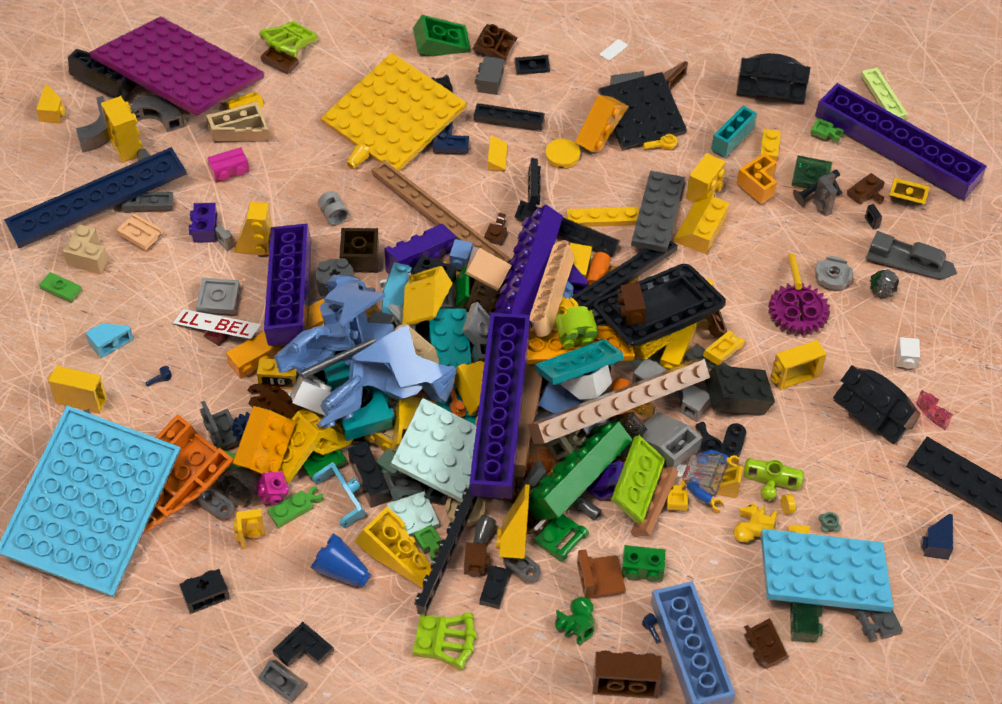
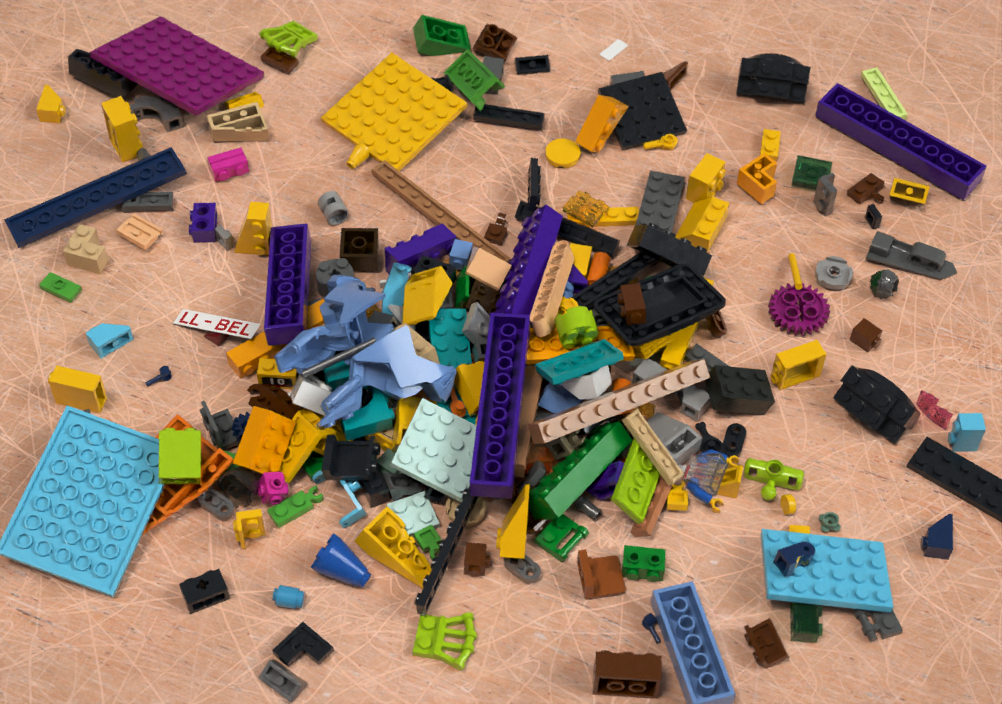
flat silver arch [76,96,109,153] -> none
light grey plate [196,278,240,314] -> none
dark blue plate [433,122,469,154] -> none
dark grey cone [473,515,496,544] -> none
black plate [479,565,511,610] -> none
yellow slope [488,136,508,171] -> none
green animal [555,597,595,645] -> none
yellow plate [703,330,746,365] -> none
teal brick [711,105,757,158] -> none
yellow animal [733,504,777,543] -> none
black piece [793,169,843,206] -> none
bright green plate [810,118,844,143] -> none
white brick [896,337,920,369] -> none
none -> lime brick [159,428,201,484]
none -> dark azure brick [272,585,305,609]
none -> black panel [321,435,381,481]
none -> bright green plate [444,49,505,111]
none -> clear yellow plate [563,190,610,227]
none -> tan tile [622,409,684,486]
none -> black brick [626,223,712,276]
none -> dark blue leg [773,542,815,577]
none -> reddish brown brick [850,318,883,353]
none -> medium azure brick [948,413,986,452]

